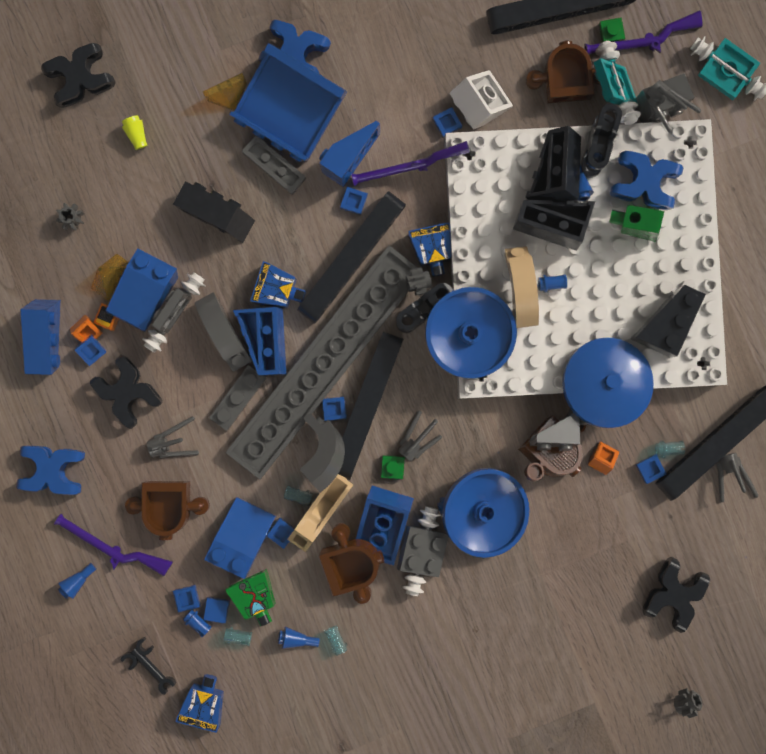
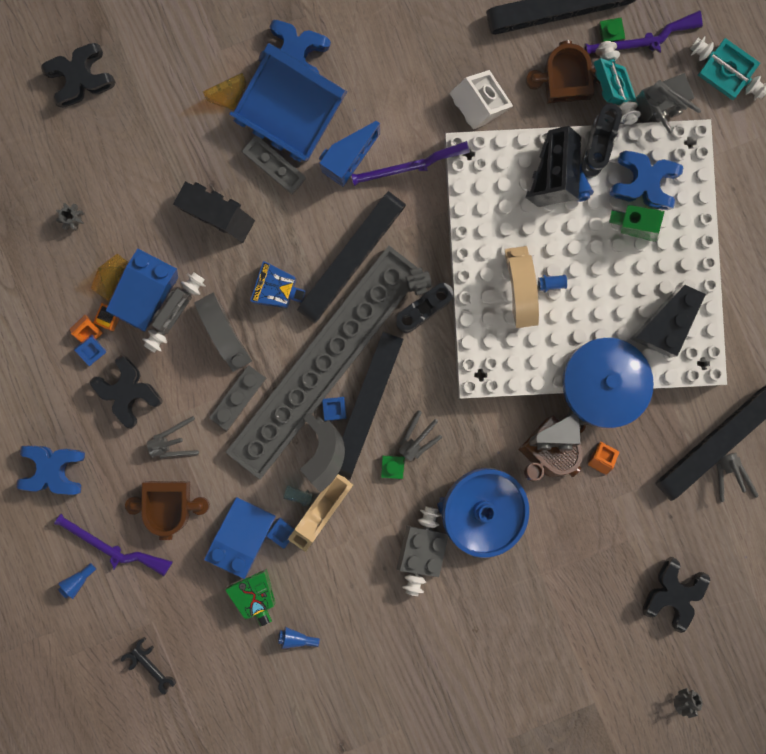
blue wedge [20,299,61,375] -> none
neon yellow cone [122,115,148,150] -> none
blue tile [173,584,201,612] -> none
blue torso [176,674,224,733] -> none
blue pin [183,609,212,637] -> none
blue tile [204,597,230,623] -> none
clear light blue pin [223,627,252,647] -> none
blue wedge [233,307,287,376] -> none
reddish brown piece [319,523,384,604] -> none
clear light blue pin [324,625,348,656] -> none
blue tile [340,187,368,215] -> none
blue slope [356,486,414,566] -> none
torso [408,222,452,277] -> none
blue dish [425,287,517,378] -> none
blue tile [433,107,462,138] -> none
black wedge [513,200,595,251] -> none
blue tile [635,454,666,484] -> none
clear light blue pin [655,441,685,458] -> none

